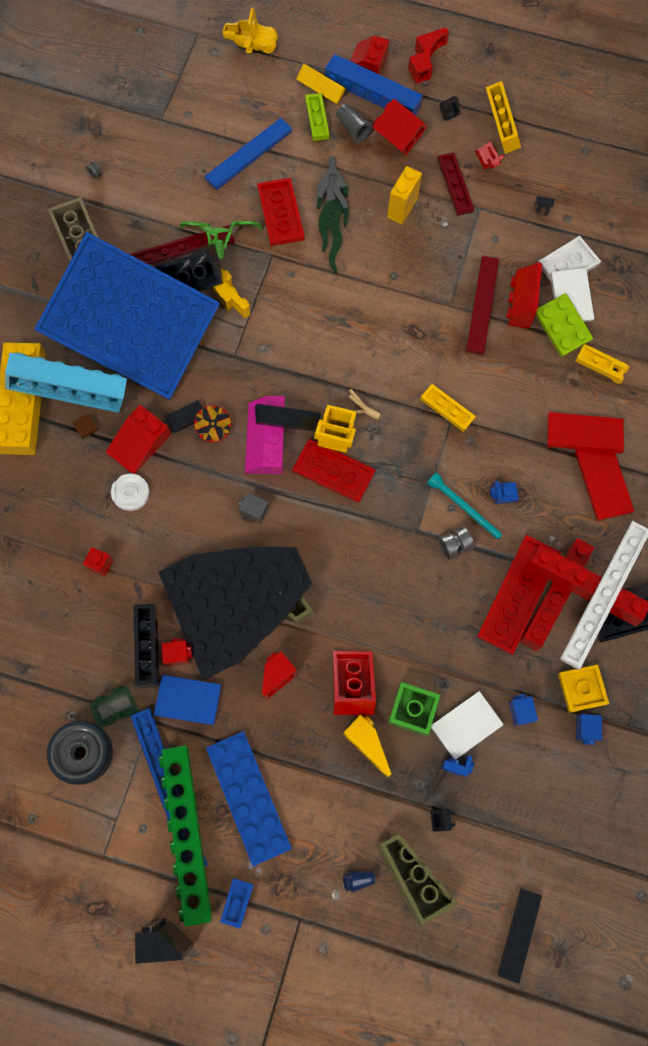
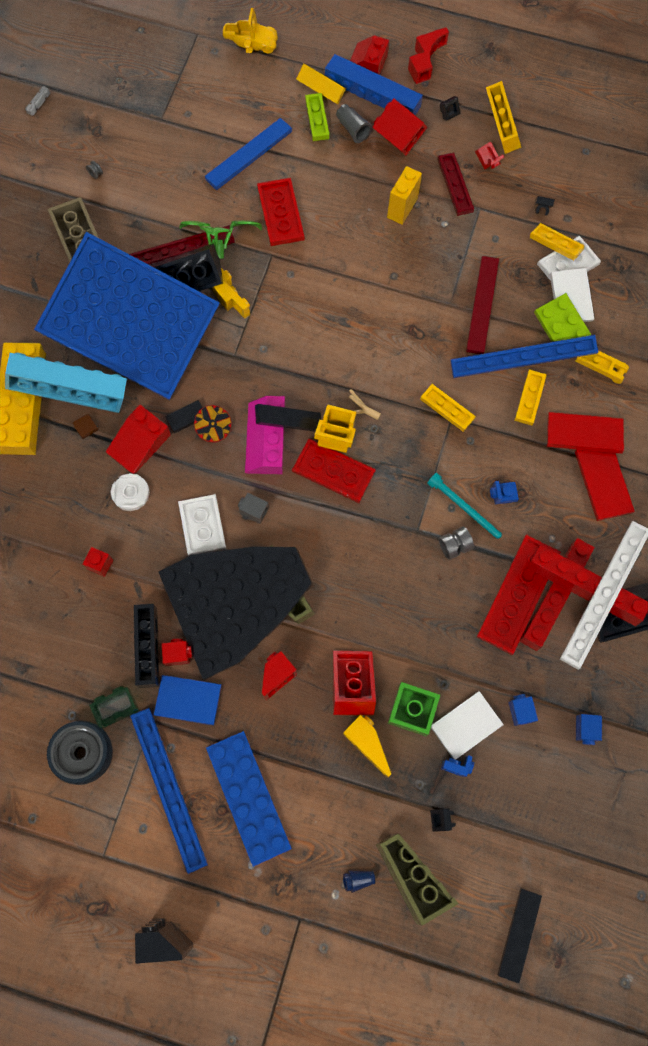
green brick [159,745,213,927] -> none
blue plate [220,878,254,929] -> none
clear green piece [316,156,349,273] -> none
red slope [506,262,542,328] -> none
yellow plate [558,664,609,713] -> none
none -> light grey axle [25,86,50,116]
none -> white tile [178,494,227,557]
none -> blue tile [450,335,598,379]
none -> yellow plate [514,370,547,426]
none -> yellow tile [530,223,585,261]

